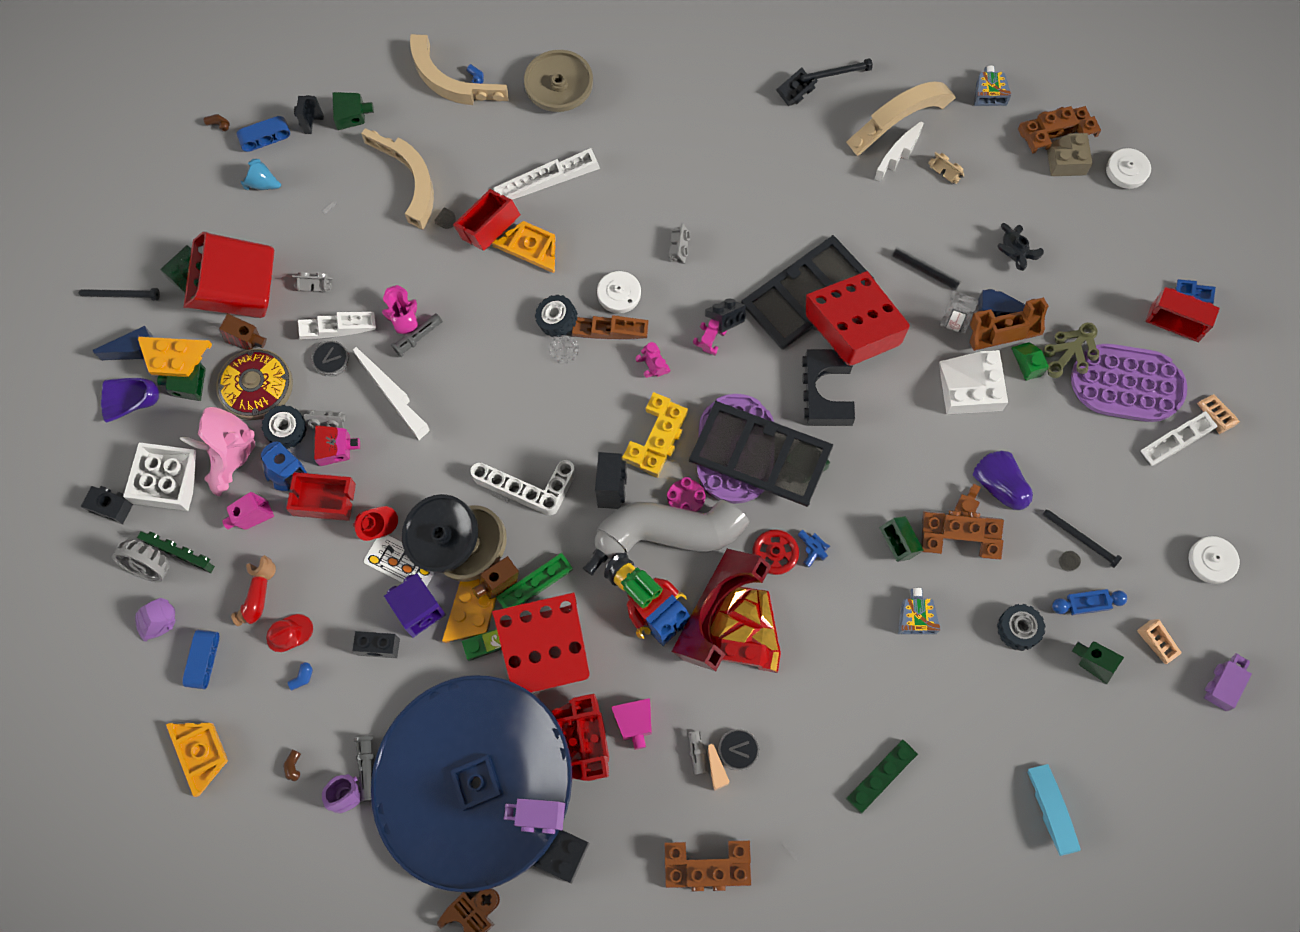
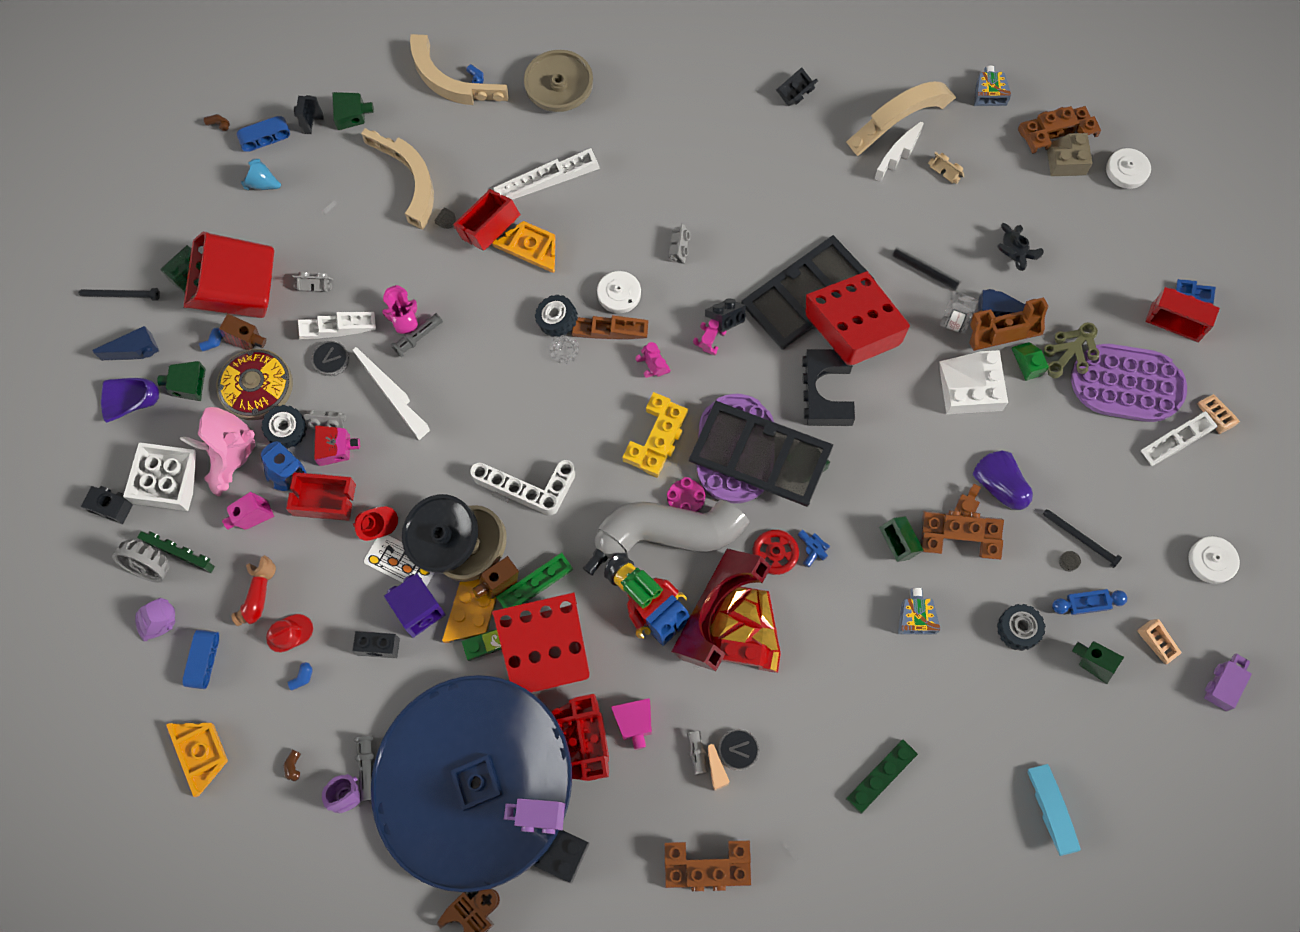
light orange wing [138,337,212,377] -> none
black brick [595,452,627,509] -> none
black bar [800,58,873,82] -> none
none -> blue arm [199,328,222,352]

